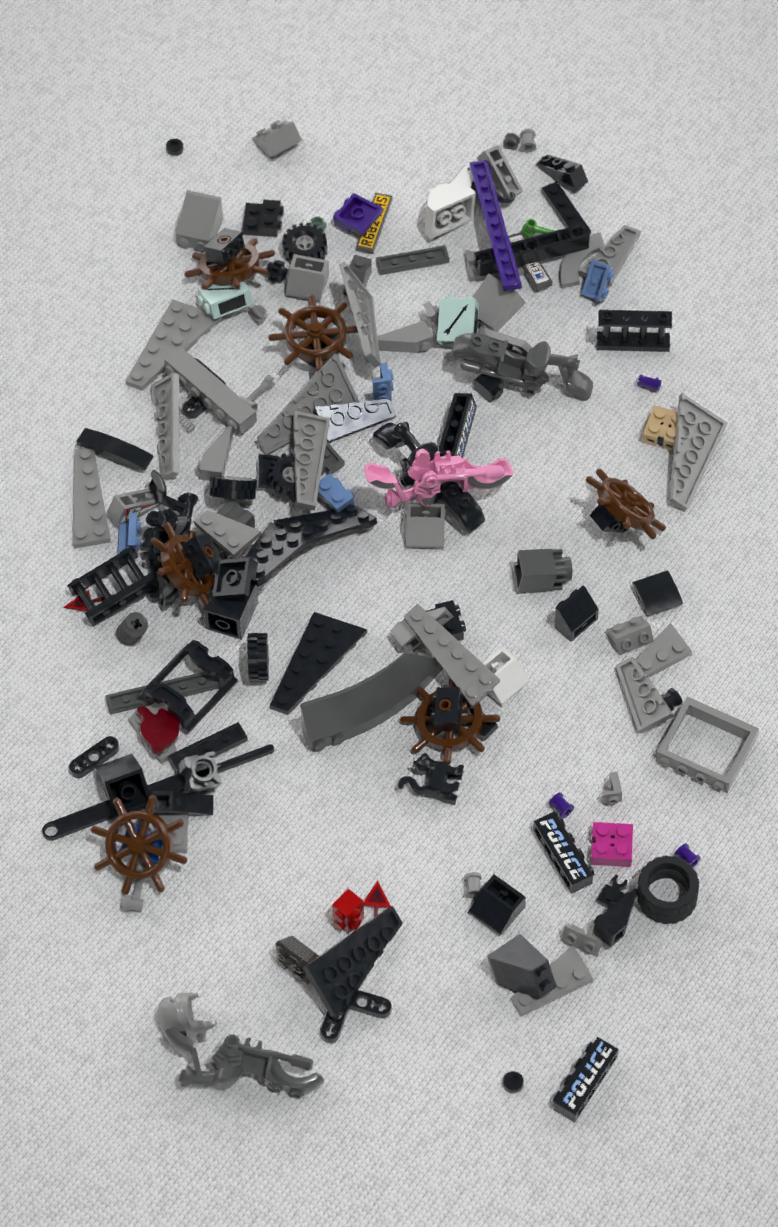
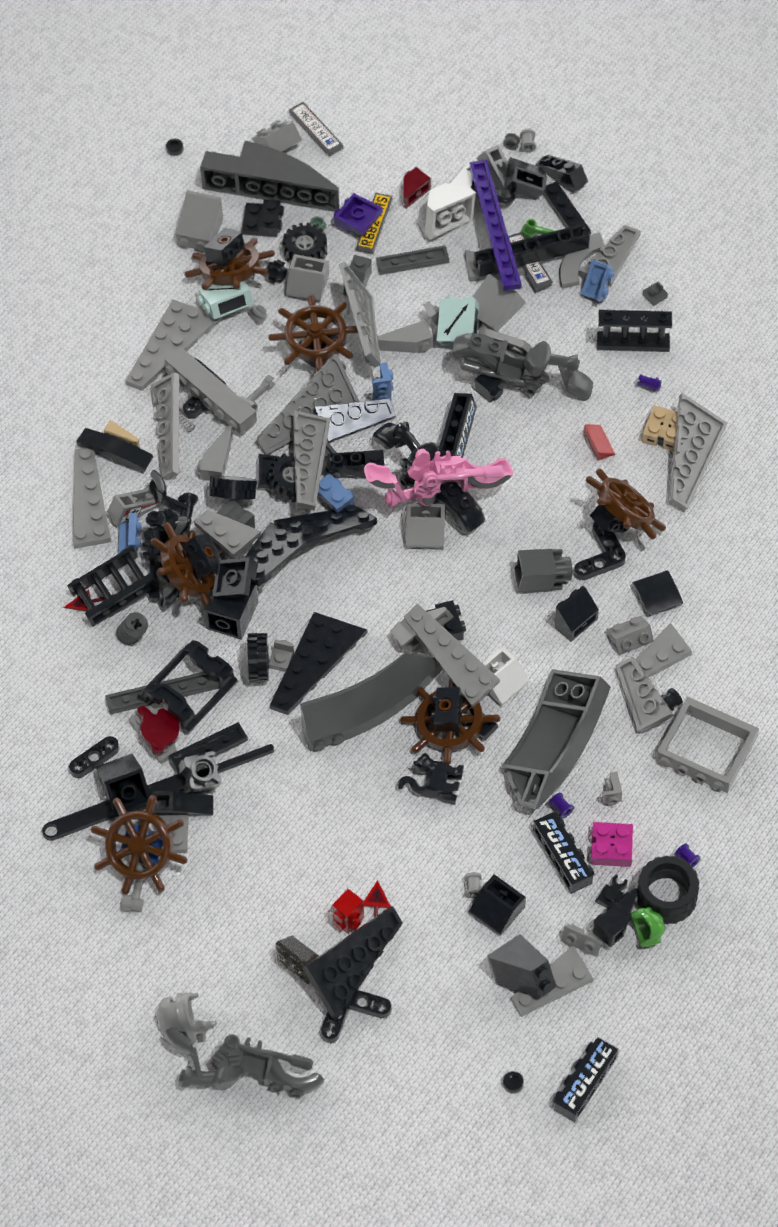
none -> tan slope [104,420,140,448]
none -> dark grey slope [200,141,340,212]
none -> light grey bracket [269,640,294,672]
none -> tile [289,102,343,157]
none -> black slope [327,450,385,479]
none -> dark red slope [403,167,431,209]
none -> dark grey slope [501,669,611,809]
none -> black slope [504,157,547,200]
none -> black beam [574,522,626,581]
none -> slope [584,424,615,460]
none -> bright green hair [631,907,666,947]
none -> dark grey tile [642,281,668,306]

